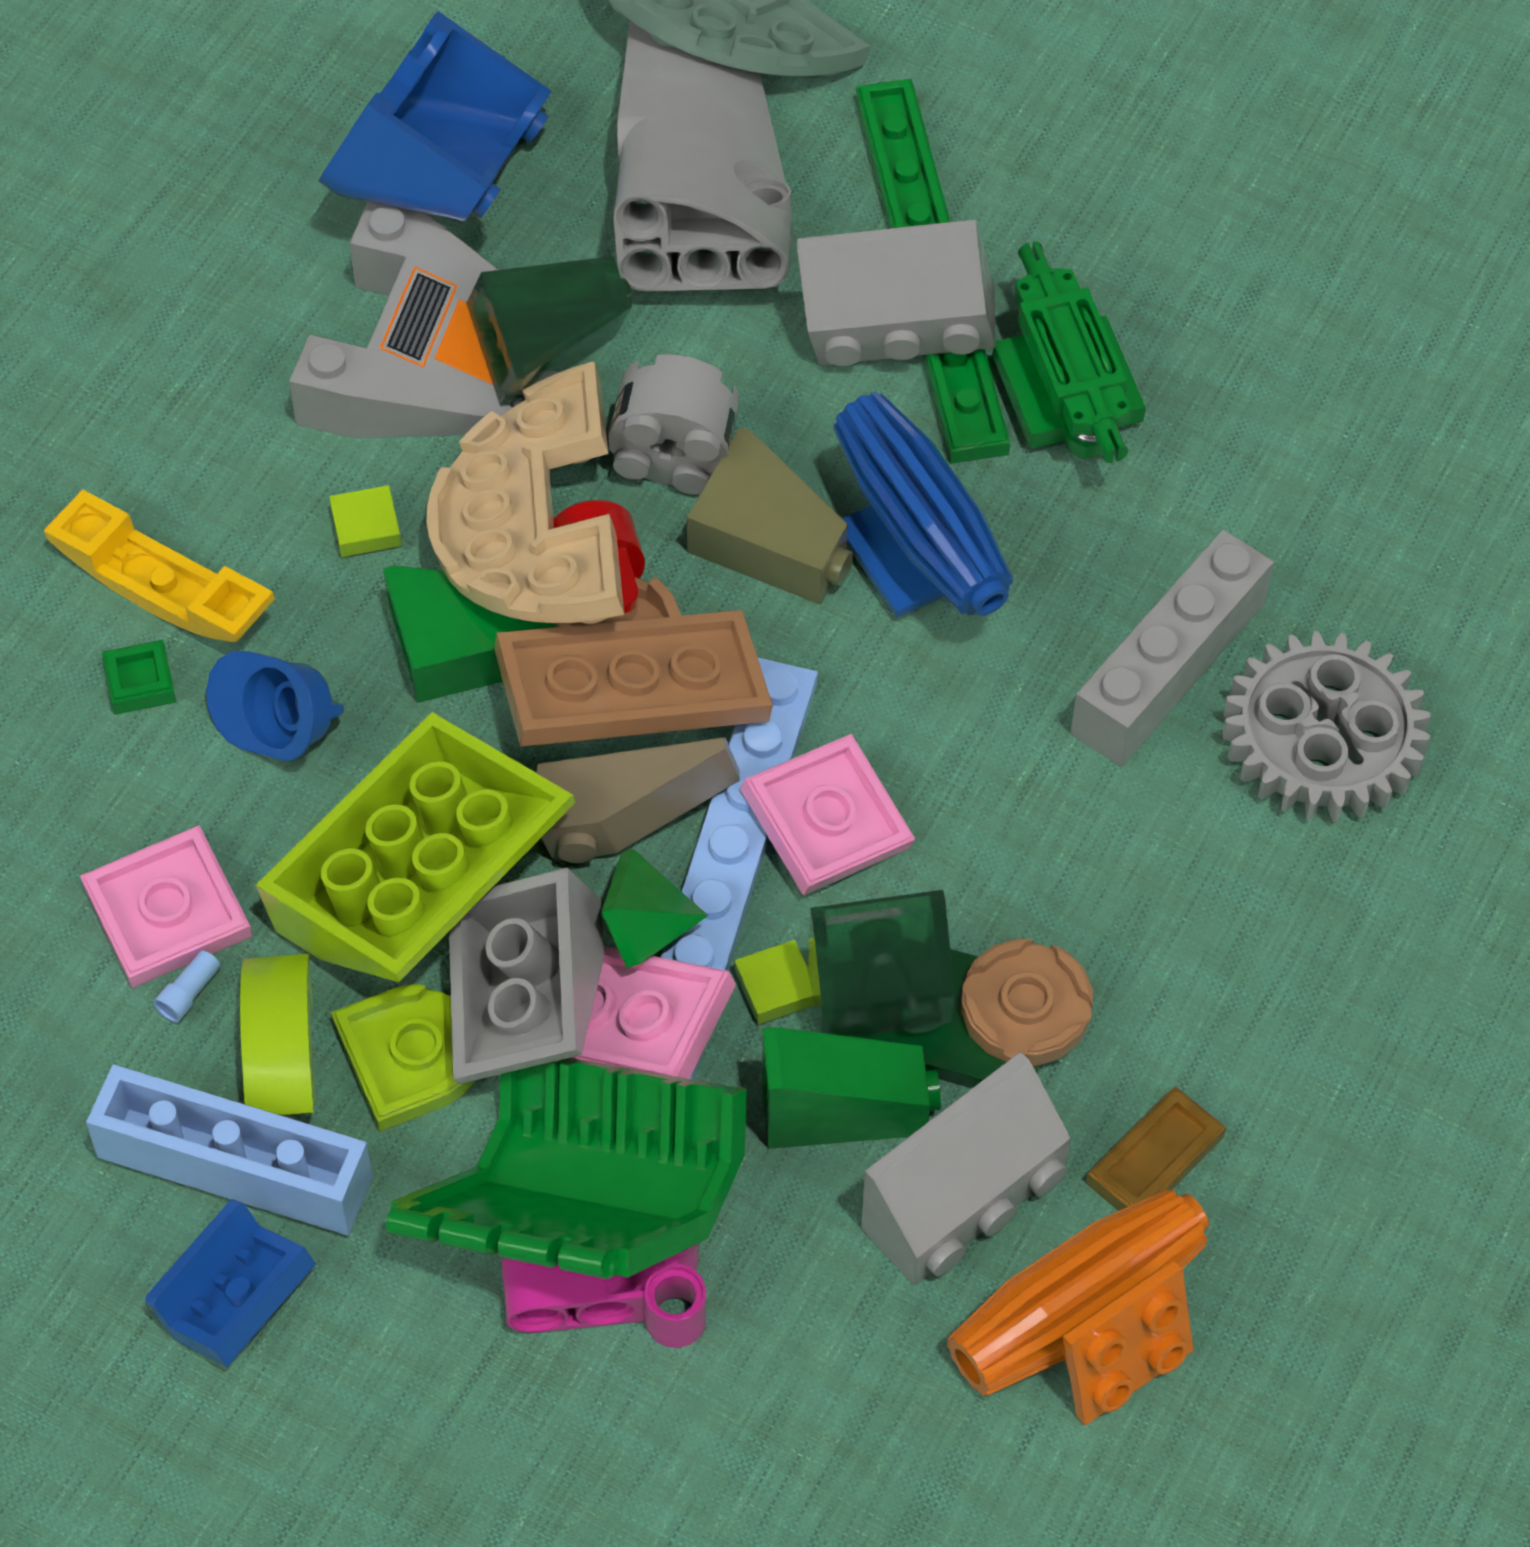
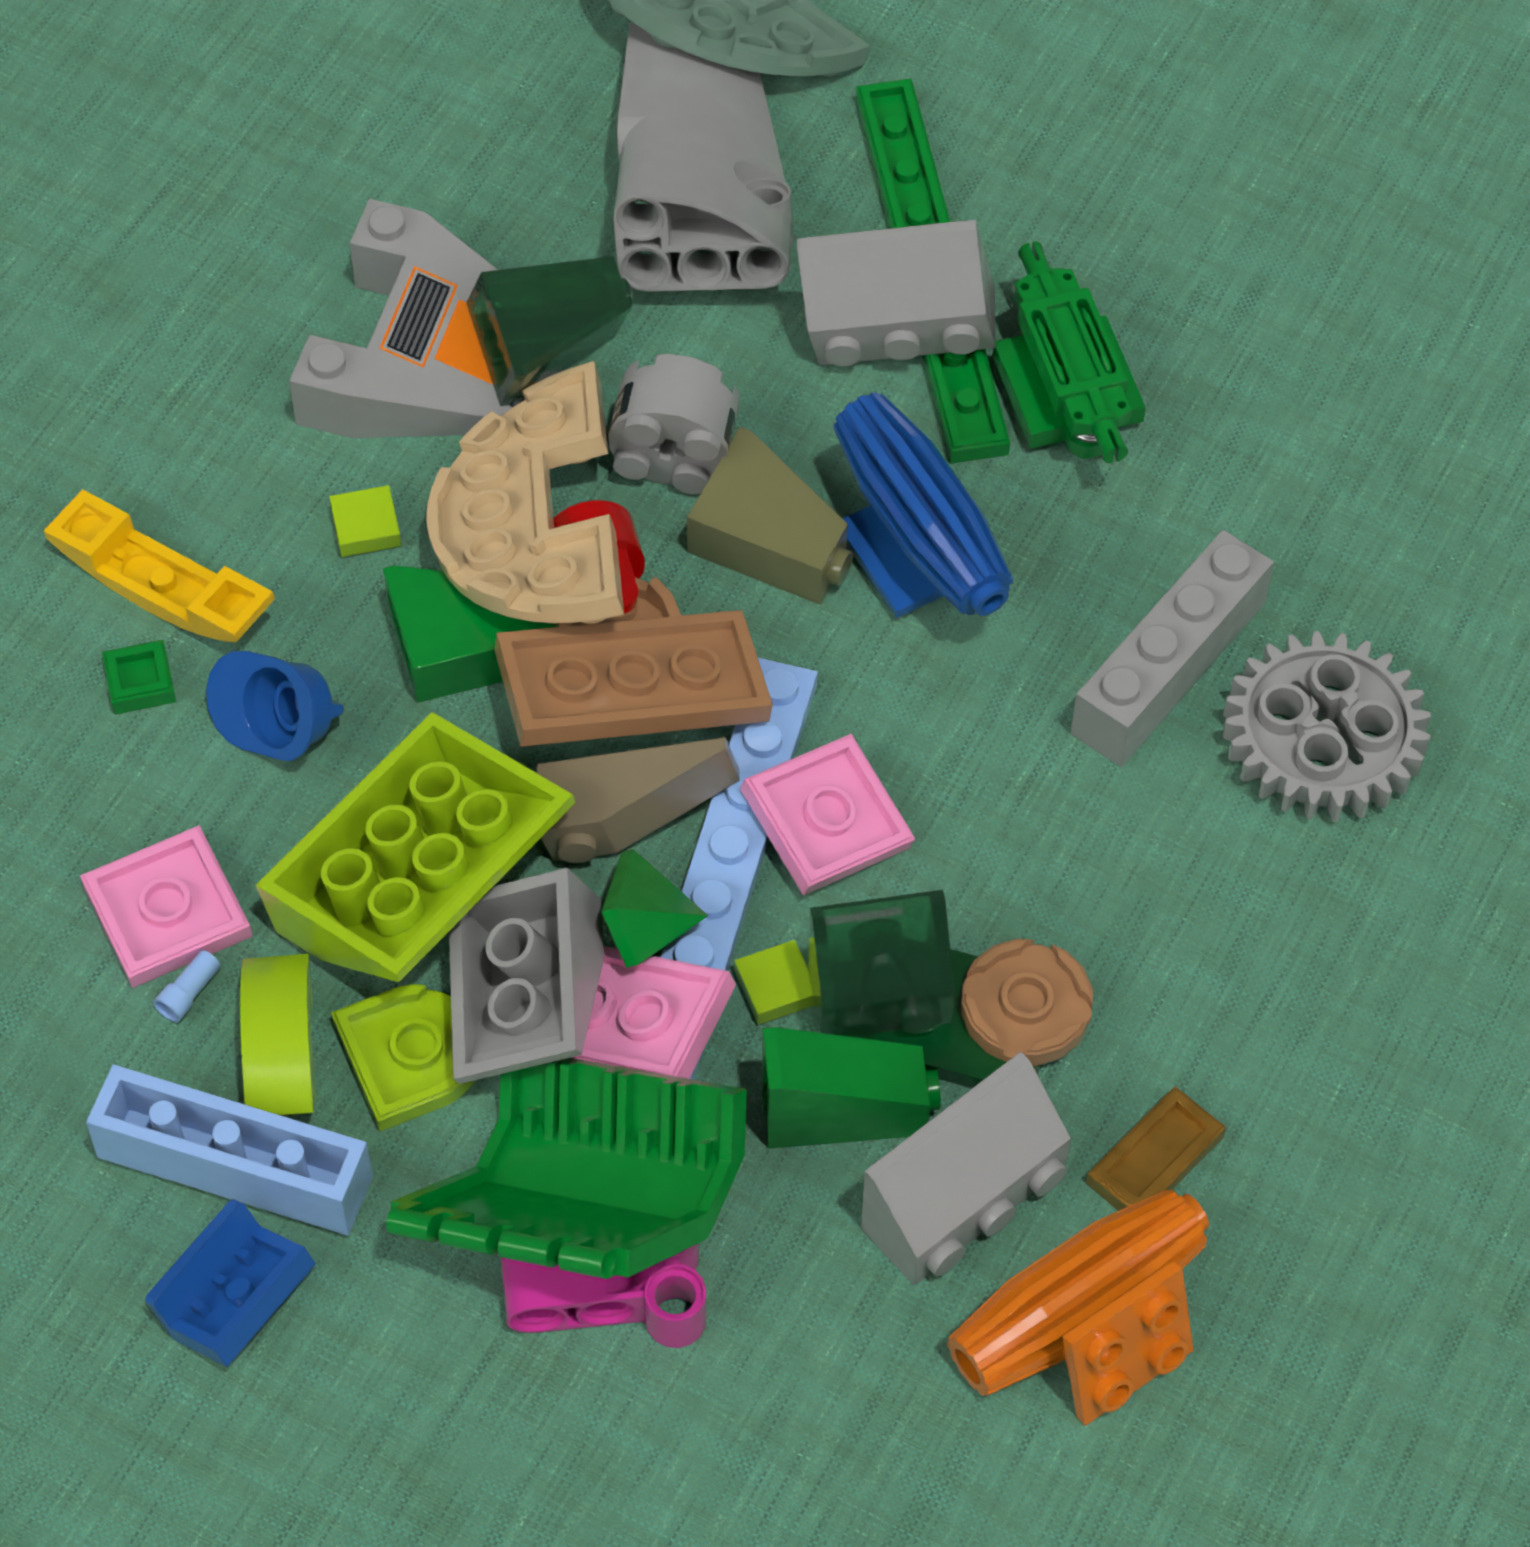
blue windscreen [318,11,552,221] -> none

